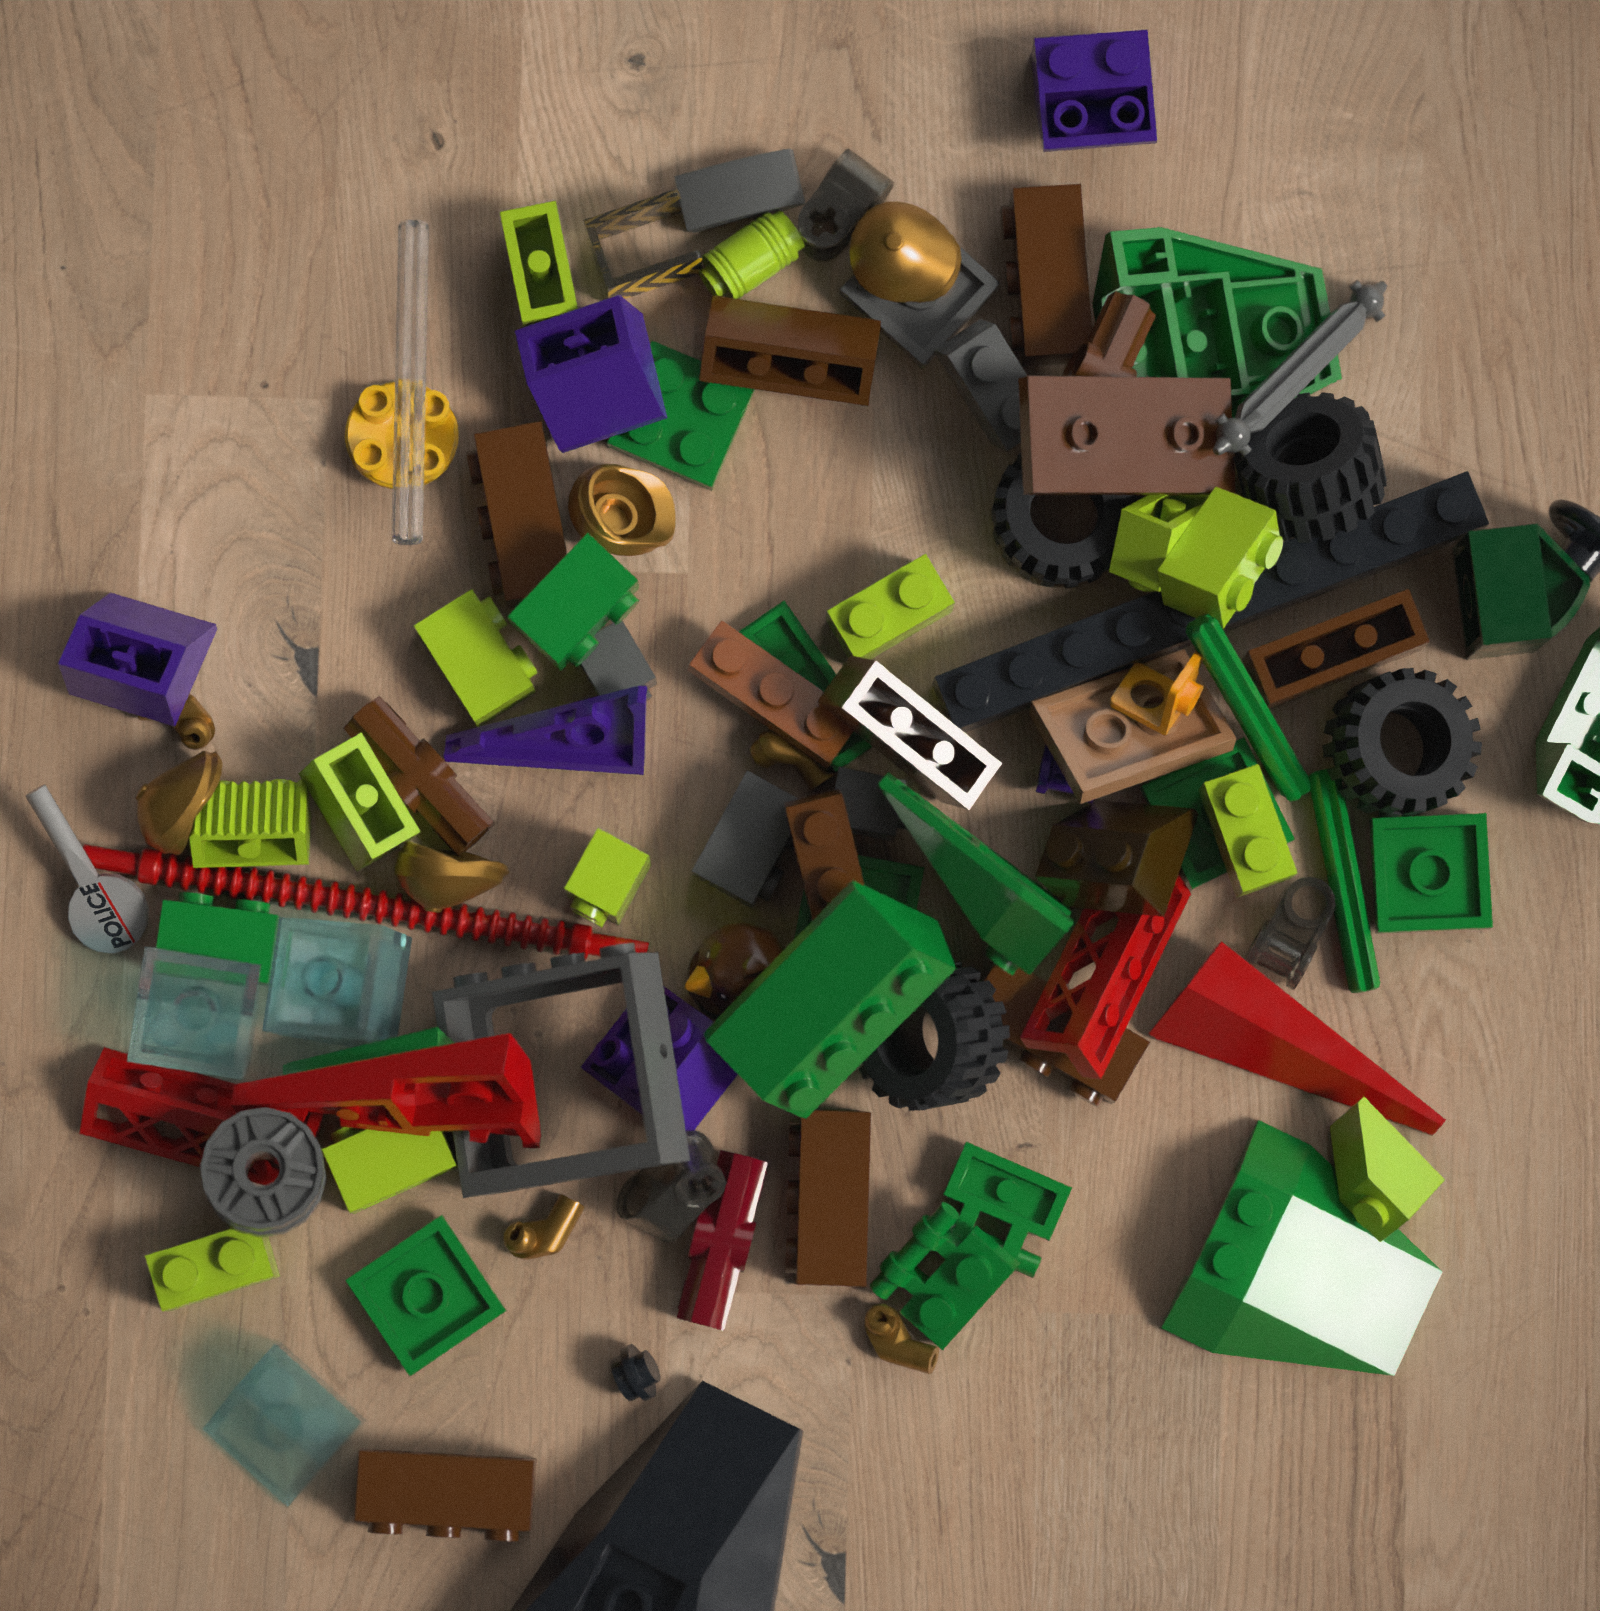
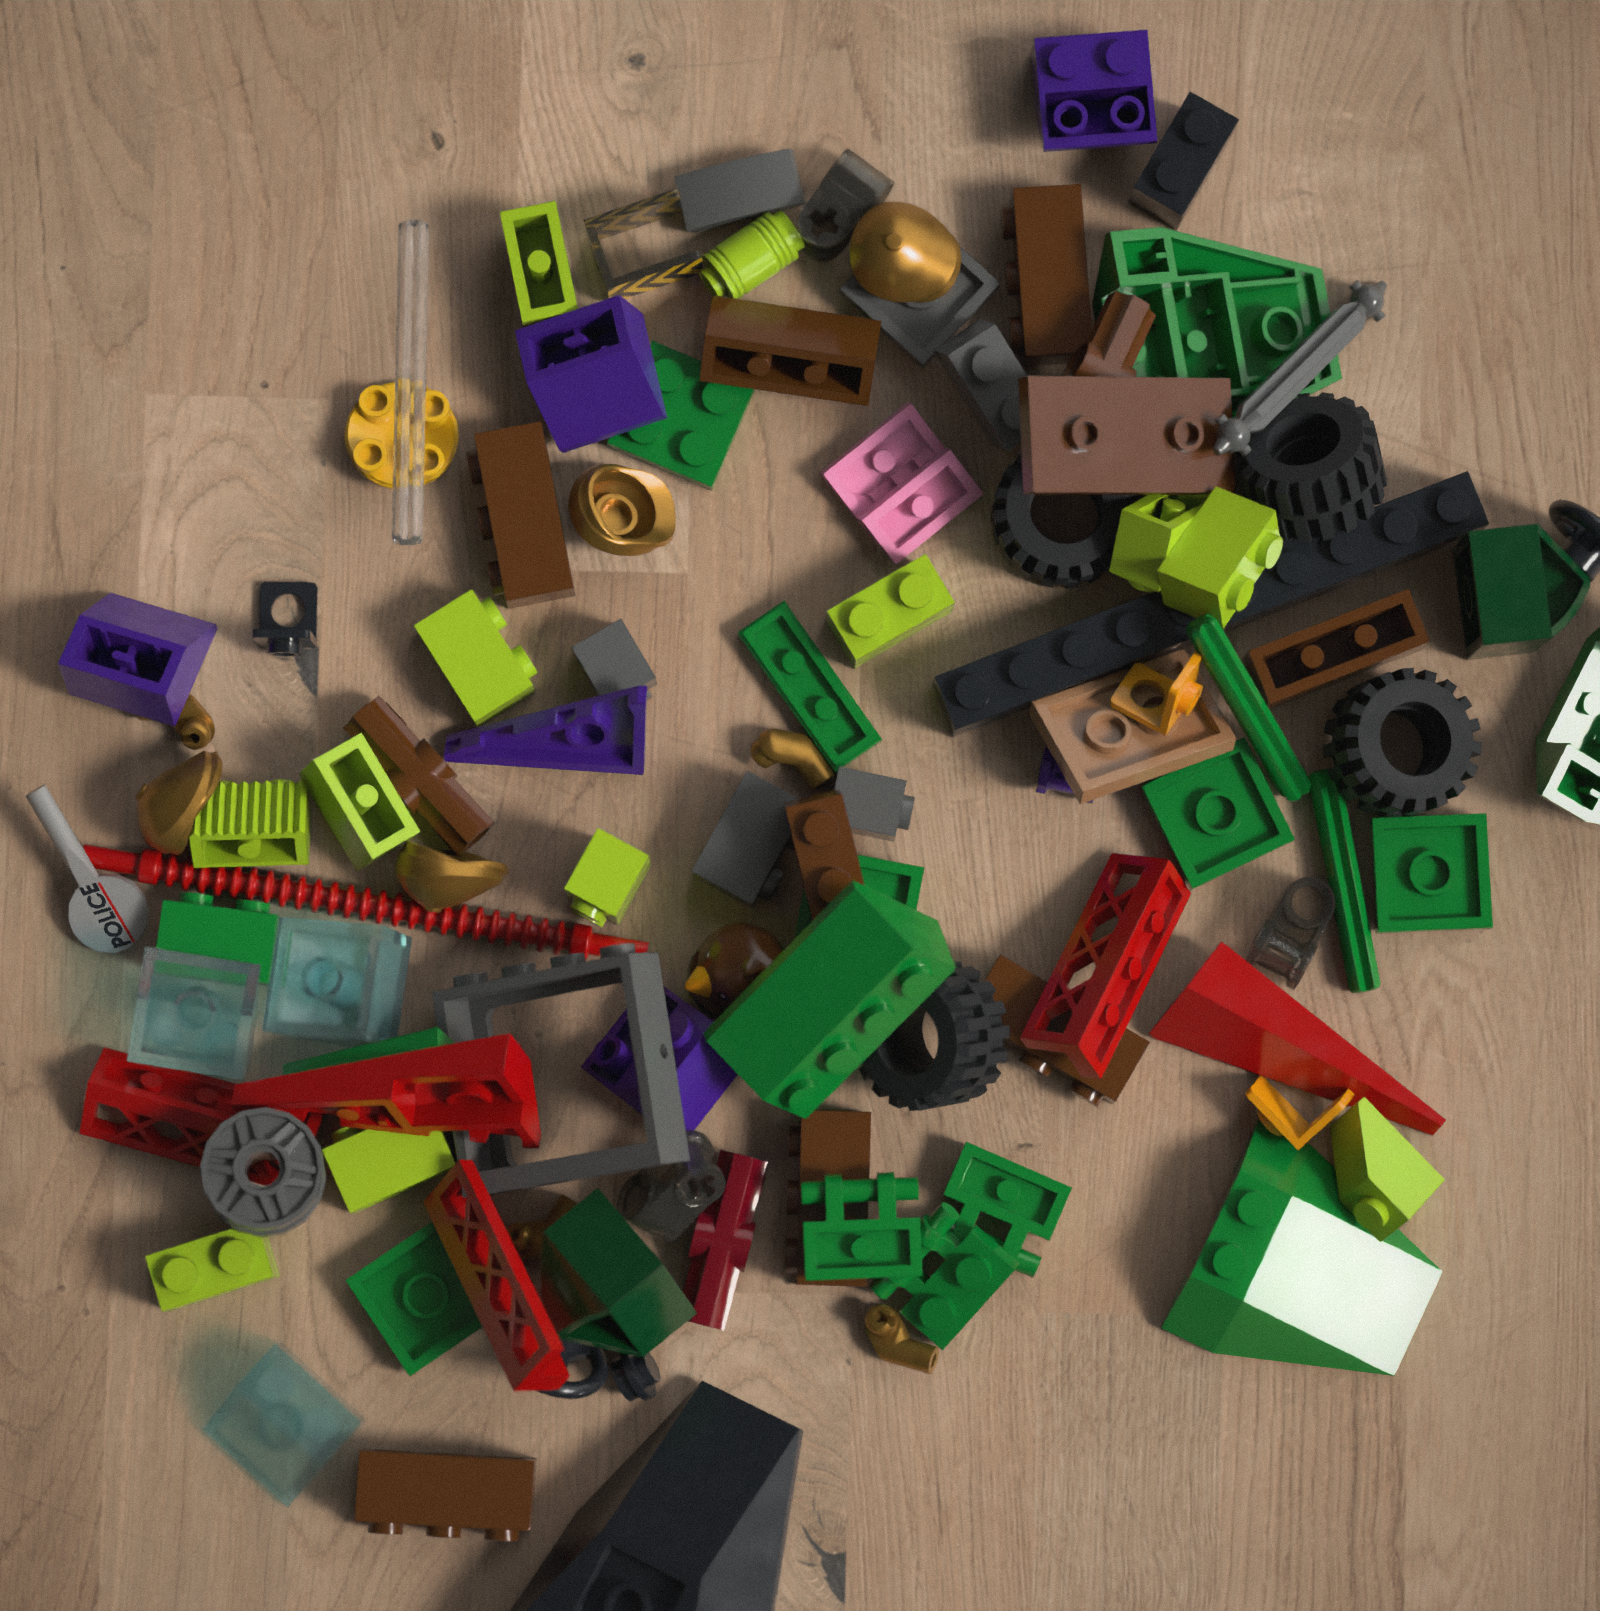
green brick [508,533,640,671] -> none
dark orange plate [687,620,854,769] -> none
reddish brown brick [817,655,1002,810] -> none
green wedge [878,772,1073,976] -> none
dark brown slope [1035,800,1199,917] -> none
lime brick [1198,764,1298,898] -> none
none -> black bracket [252,582,318,657]
none -> red fence [423,1159,570,1391]
none -> dark green piece [537,1188,697,1399]
none -> green plate [801,1172,923,1281]
none -> bright pink slope [819,402,984,565]
none -> black brick [1128,91,1239,230]
none -> light orange bracket [1245,1075,1355,1150]

